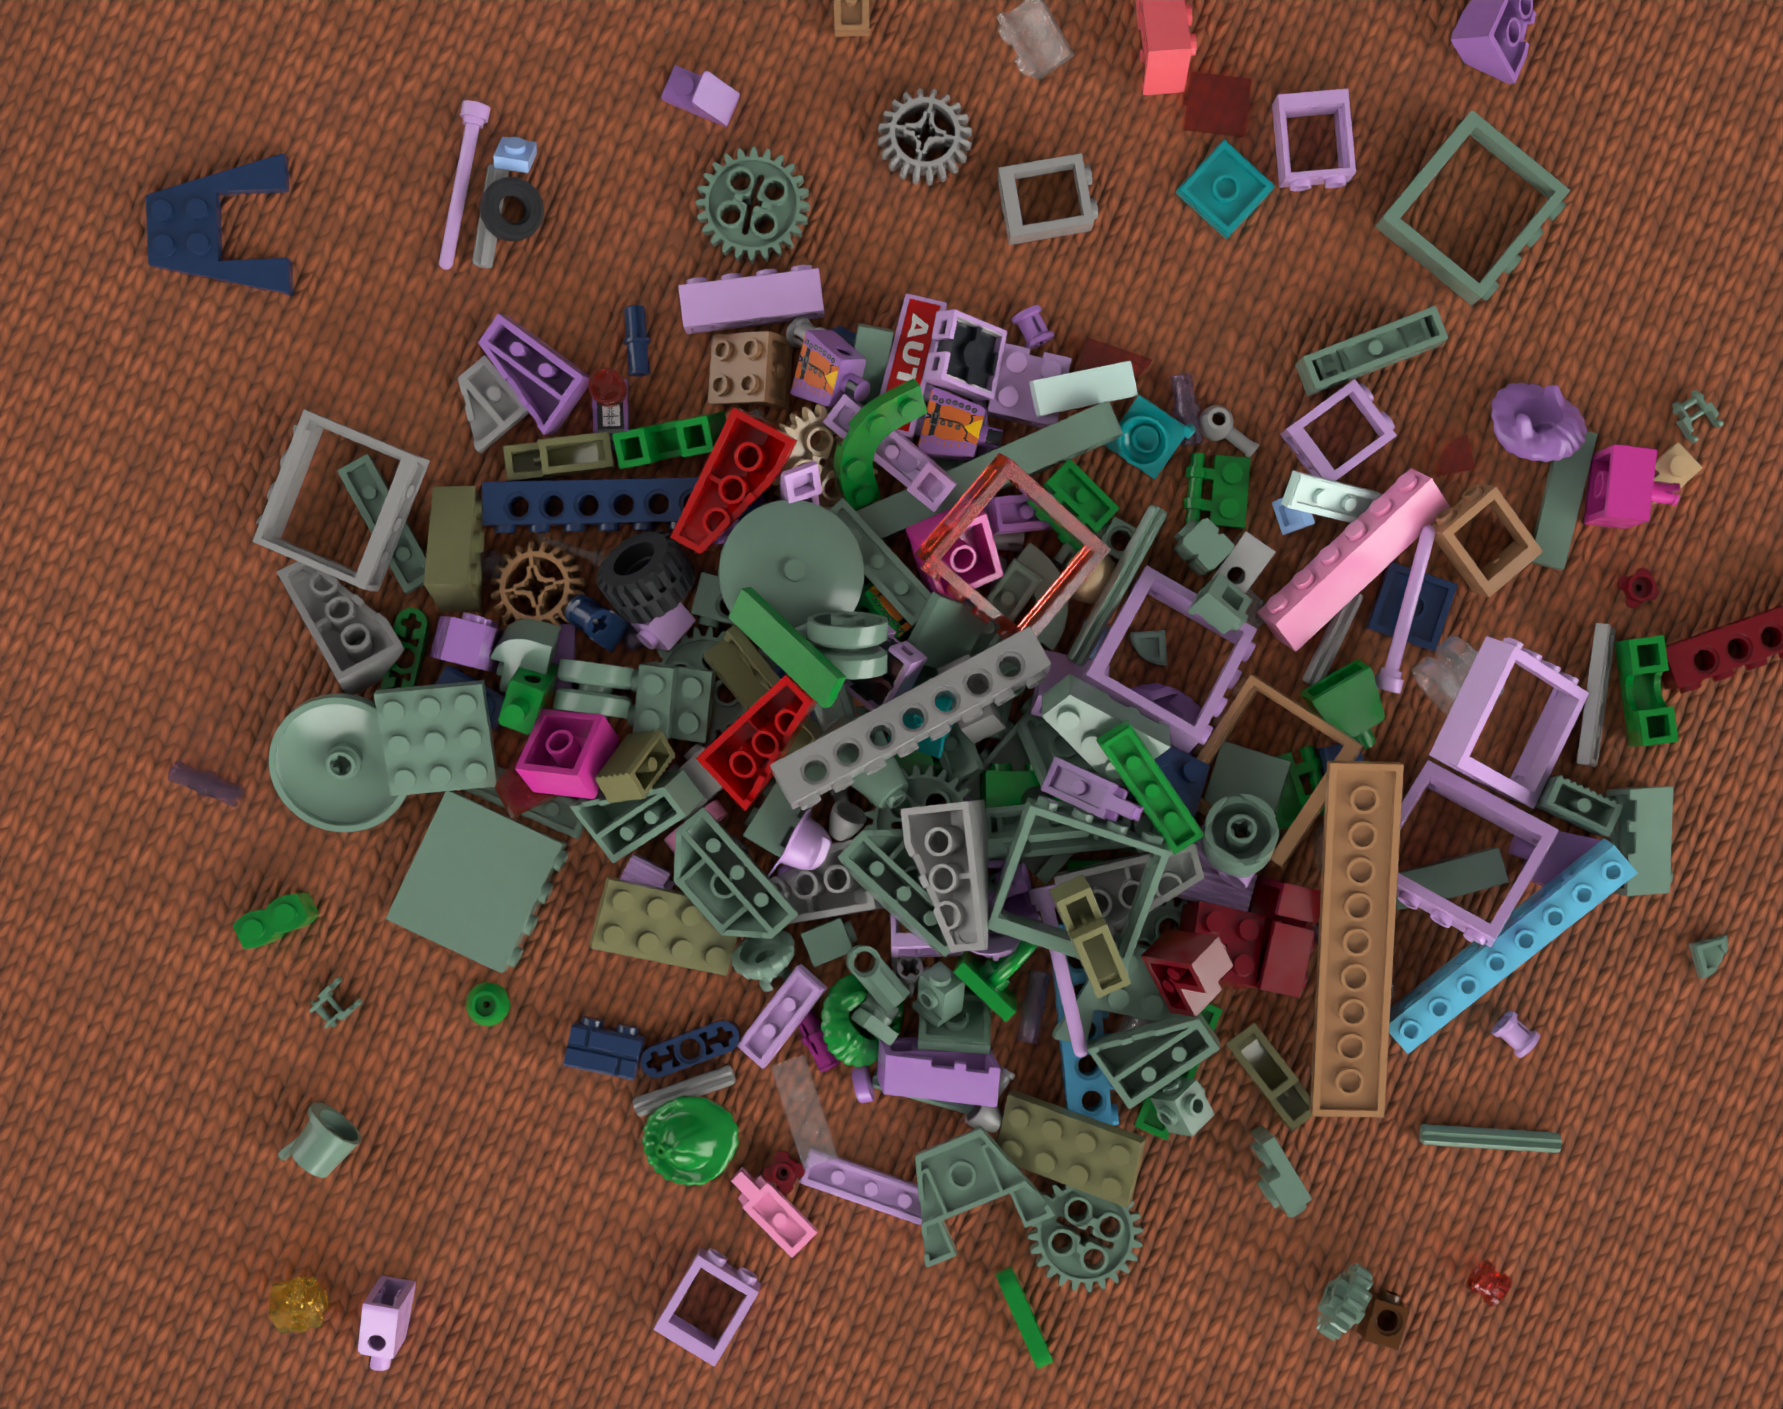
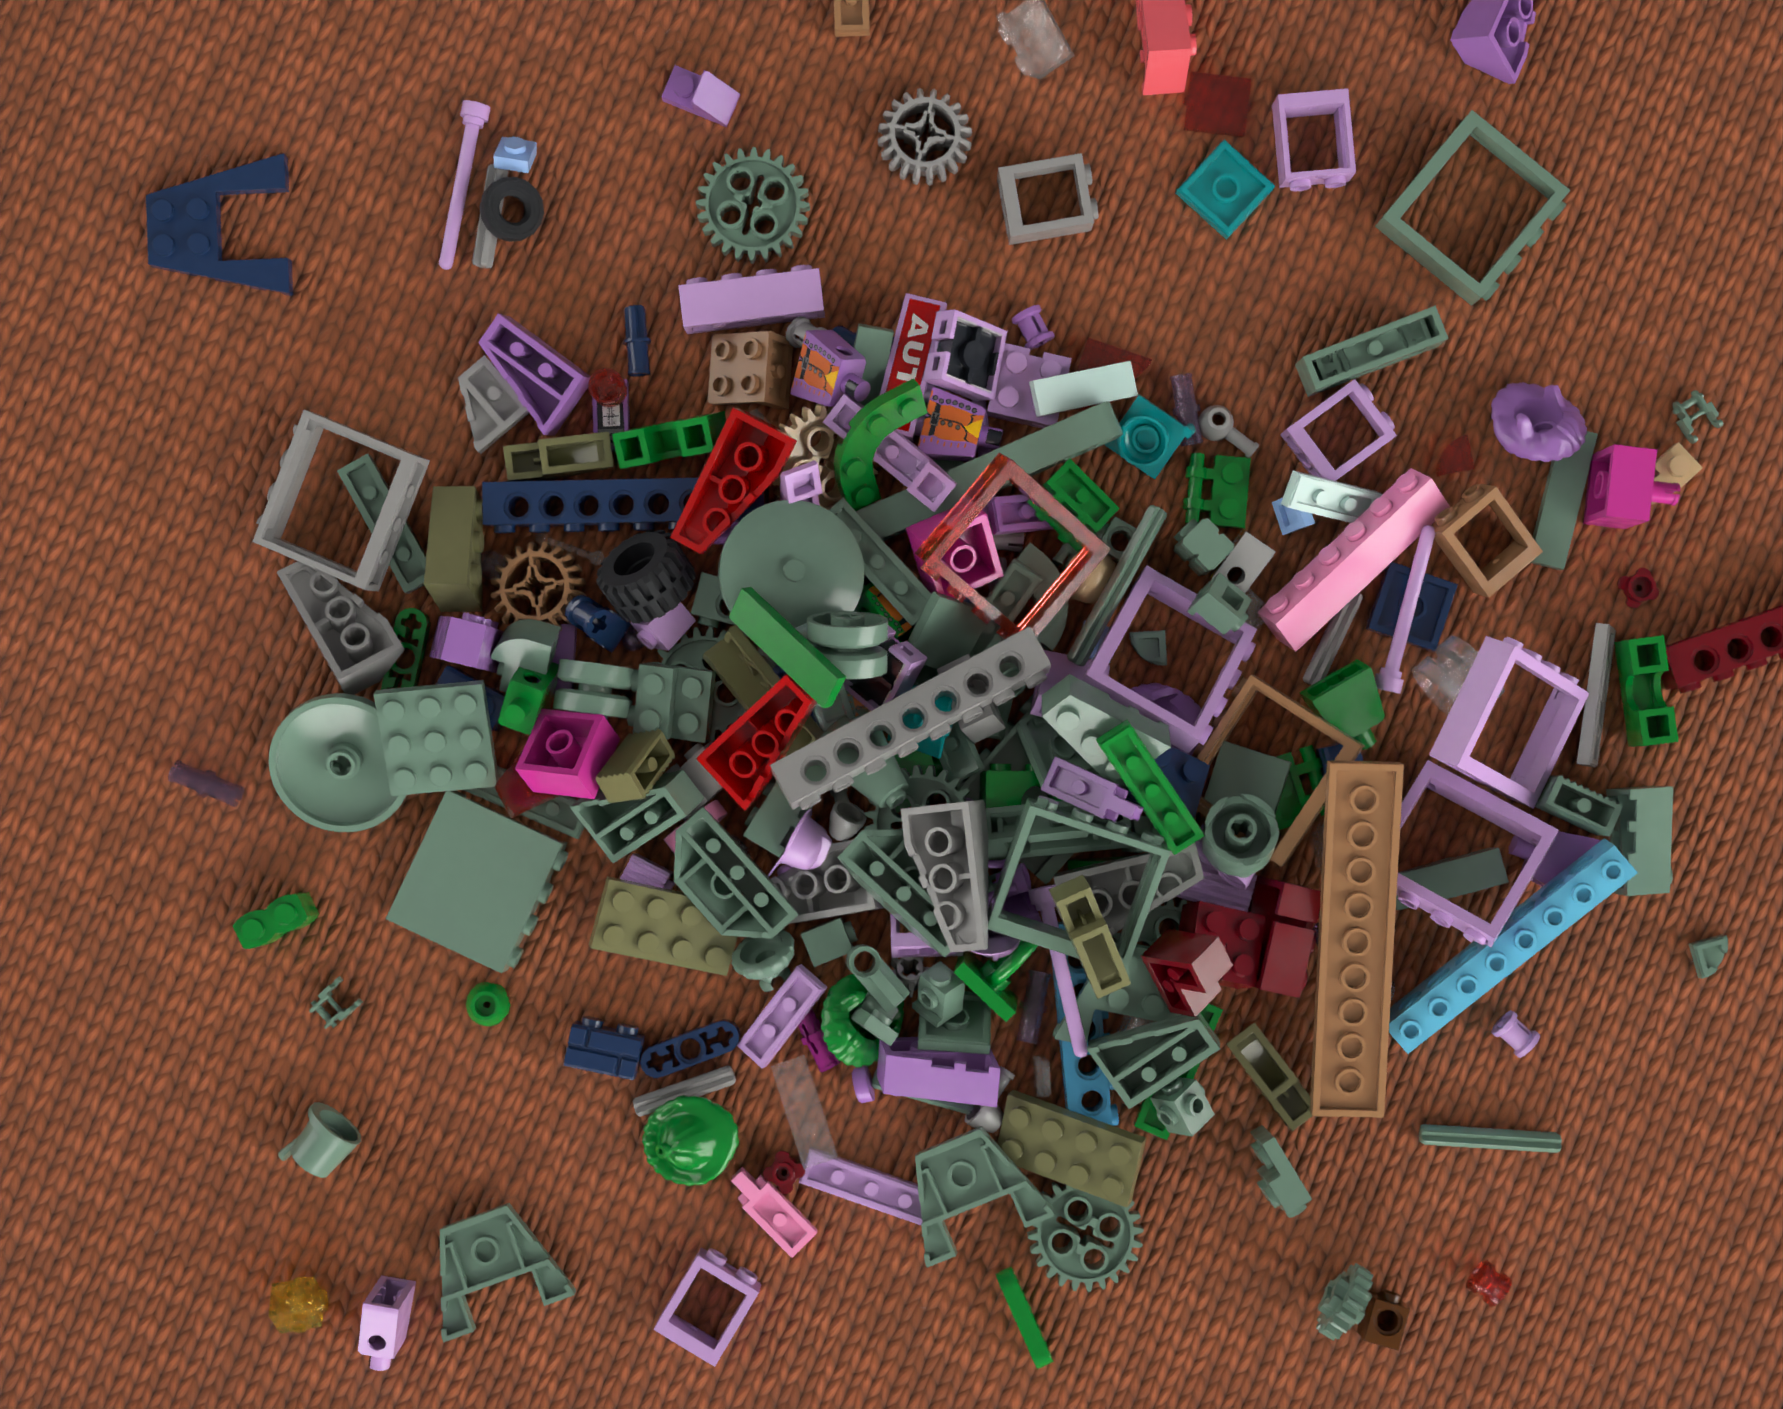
none -> sand green wing [440,1203,576,1343]
none -> clear tile [1033,1056,1051,1097]

